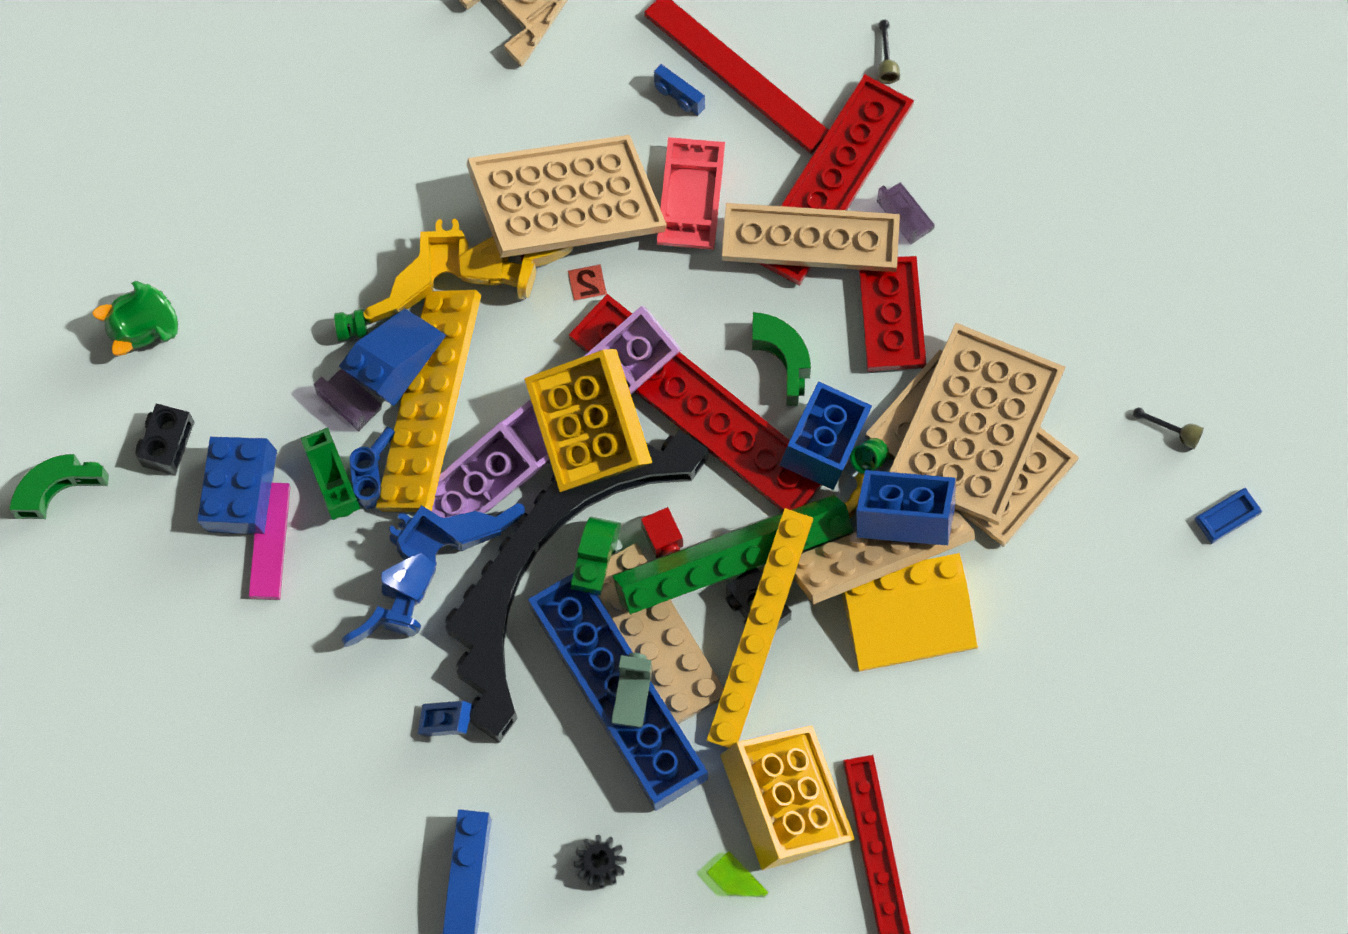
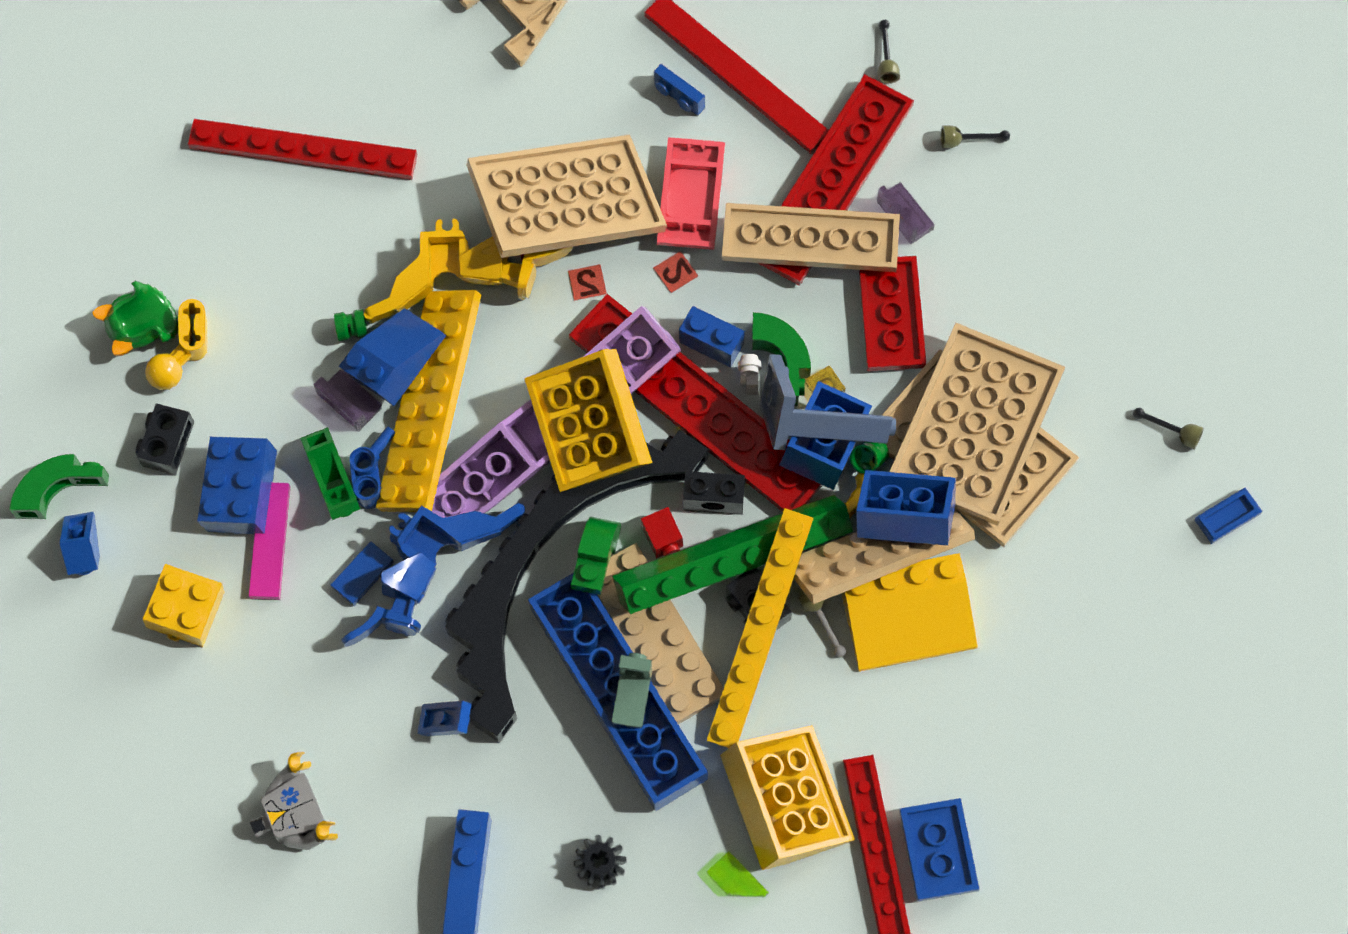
none -> blue slope [59,511,100,575]
none -> yellow brick [143,564,225,647]
none -> yellow beam [145,299,208,390]
none -> red plate [188,119,418,180]
none -> light grey torso [250,752,338,850]
none -> blue tile [331,541,394,606]
none -> clear red sticker [653,251,698,293]
none -> blue brick [679,306,745,368]
none -> black brick [683,471,745,515]
none -> white plate [738,354,761,395]
none -> sand blue piece [759,354,896,450]
none -> light grey hinge [798,593,846,657]
none -> clear yellow tile [805,365,846,393]
none -> blue plate [899,798,980,902]
none -> hinge [941,125,1010,148]

